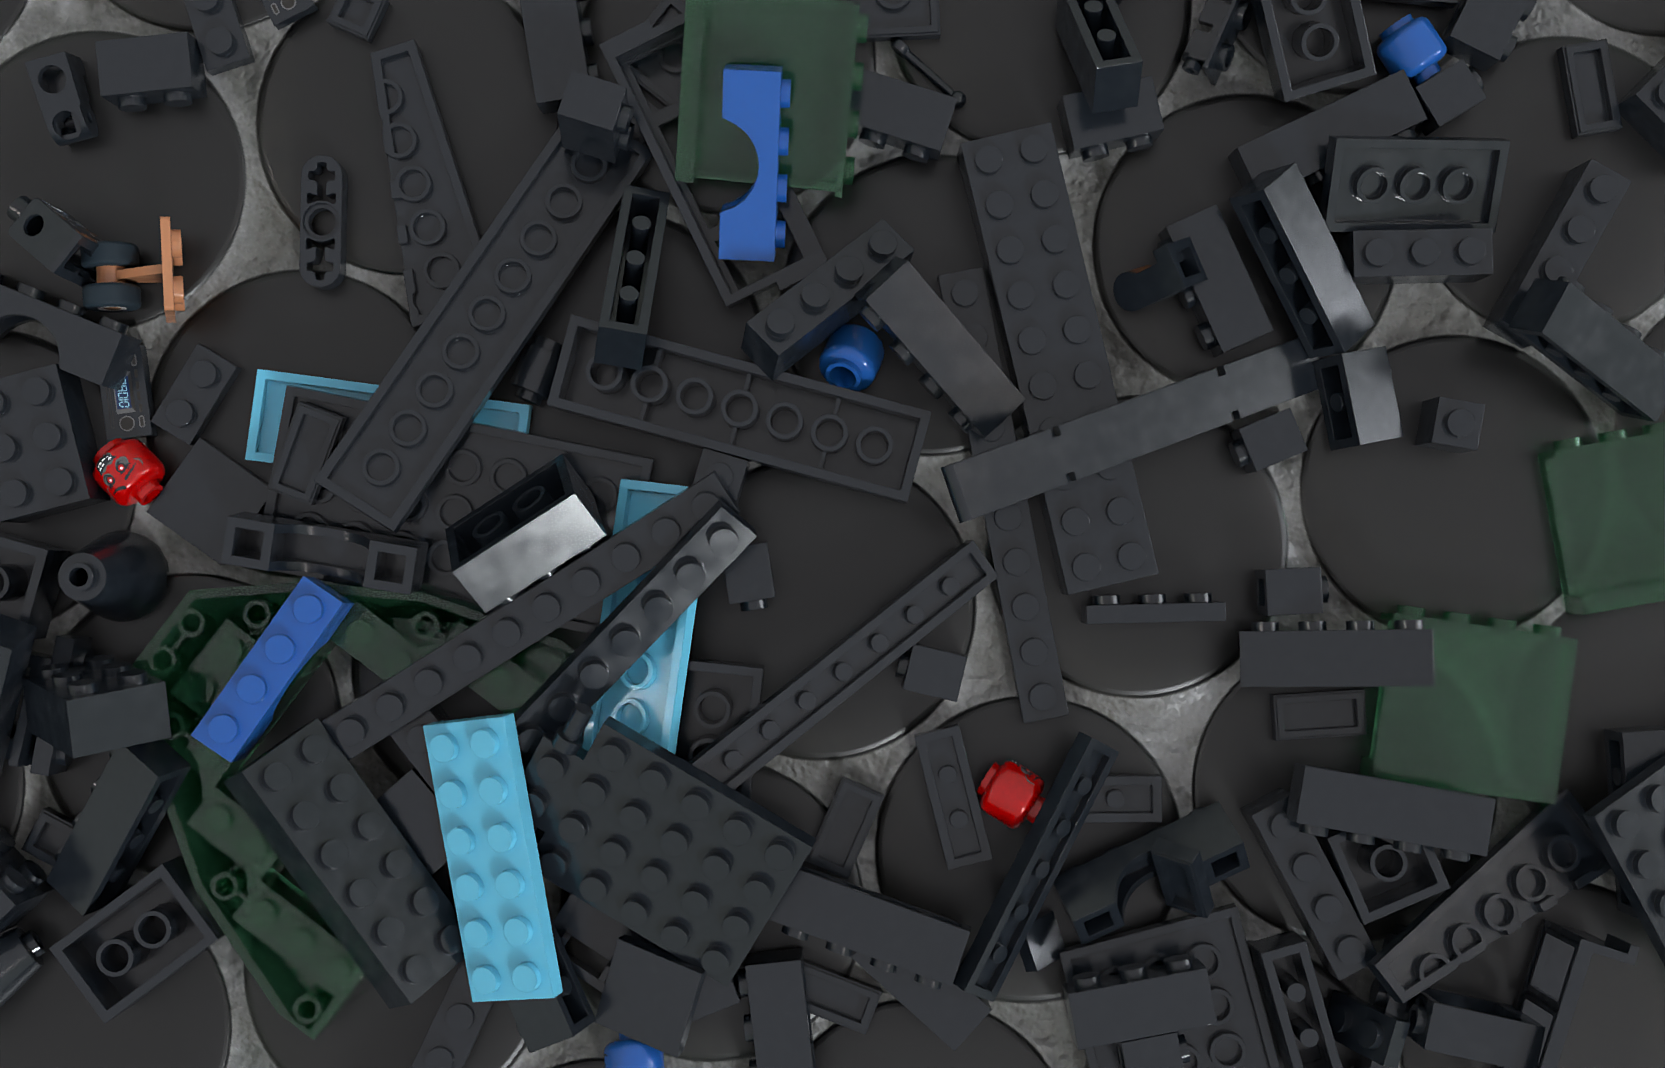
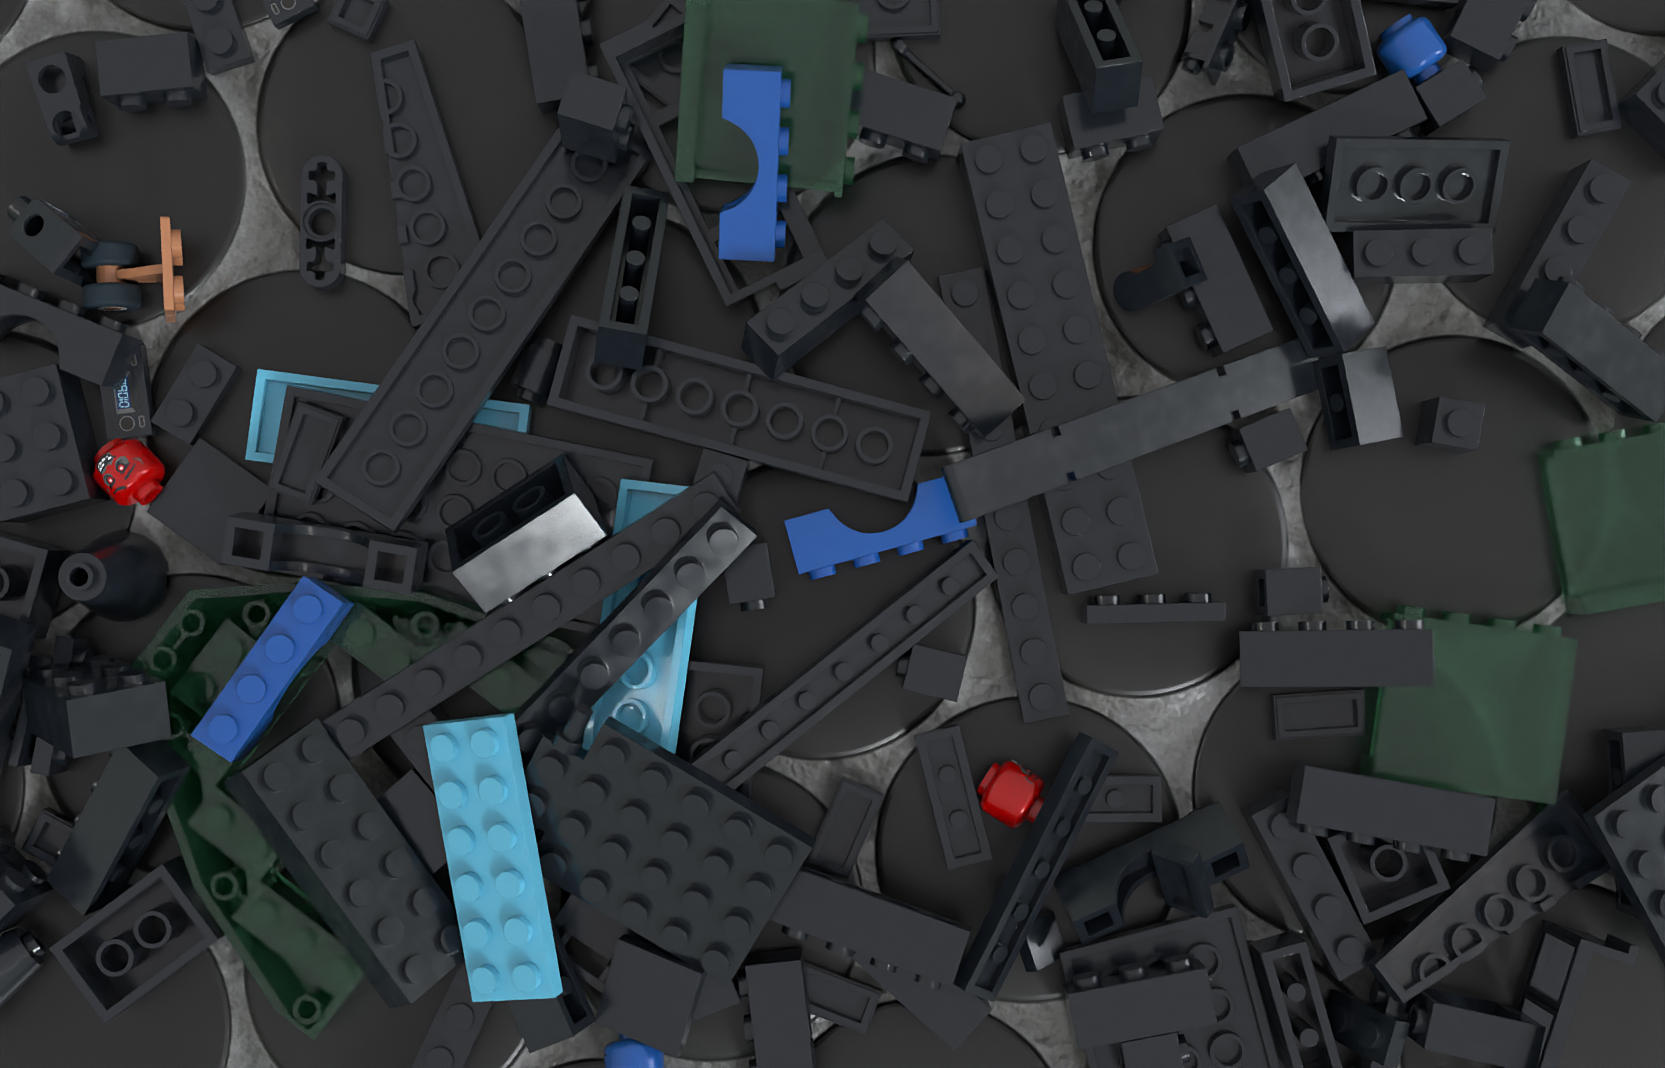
blue head [819,324,885,392] -> none
none -> blue arch [784,477,977,581]

